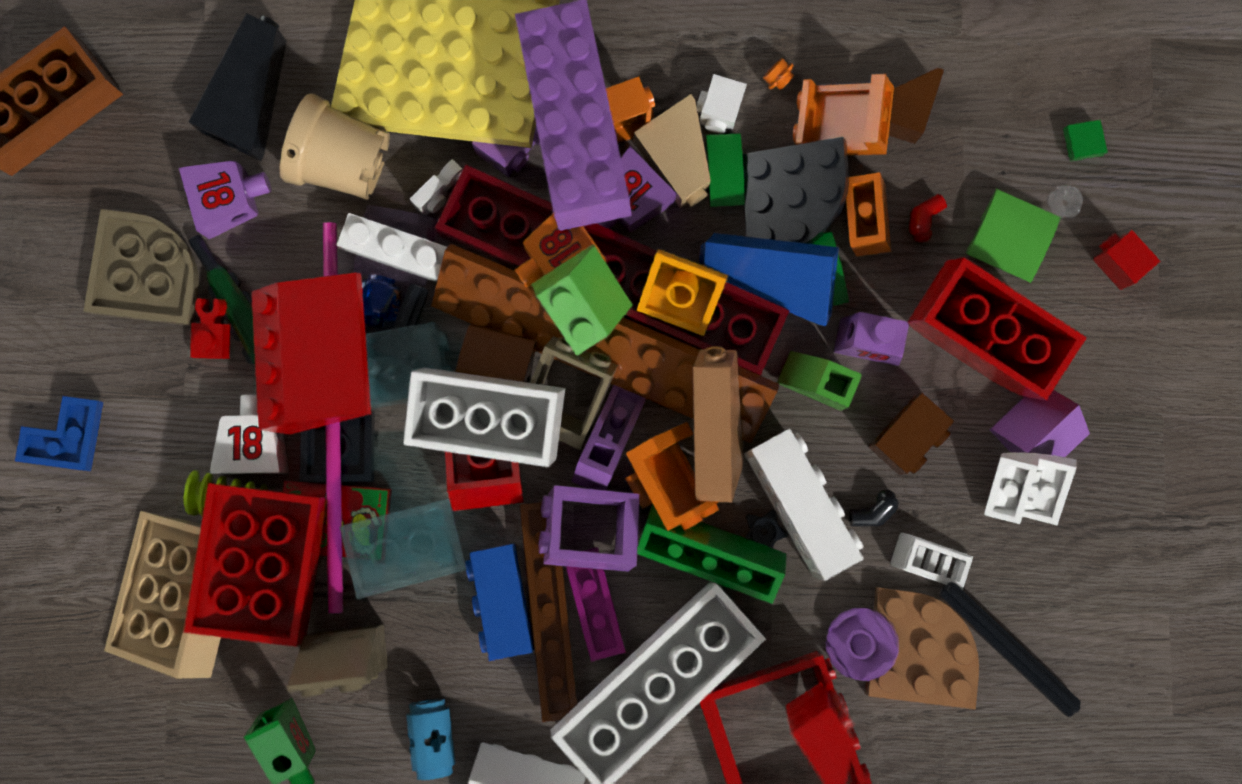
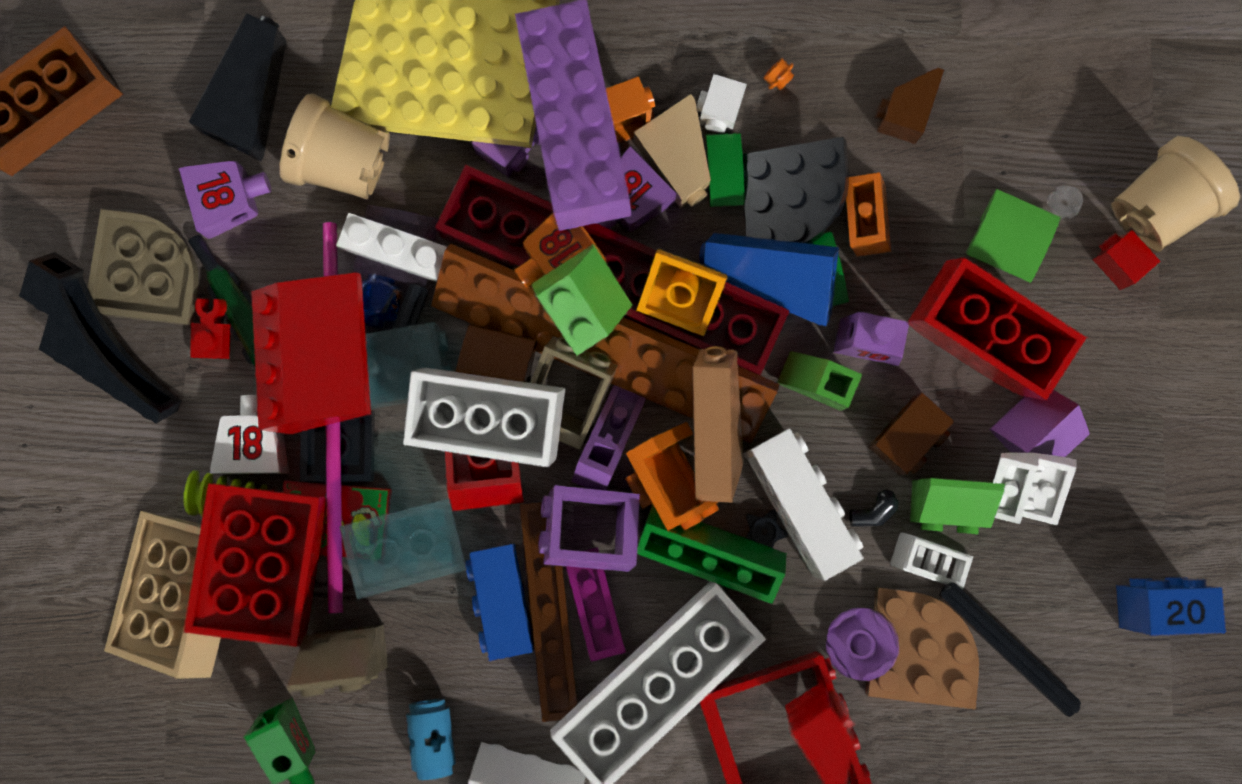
blue plate [15,396,104,471] -> none
white plate [410,159,463,217] -> none
orange panel [793,74,894,155] -> none
red arm [909,193,947,243] -> none
green tile [1063,119,1108,161] -> none
none -> black arch [19,252,182,424]
none -> bright green slope [910,478,1005,534]
none -> tan piece [1111,136,1240,253]
none -> blue brick [1116,577,1226,635]

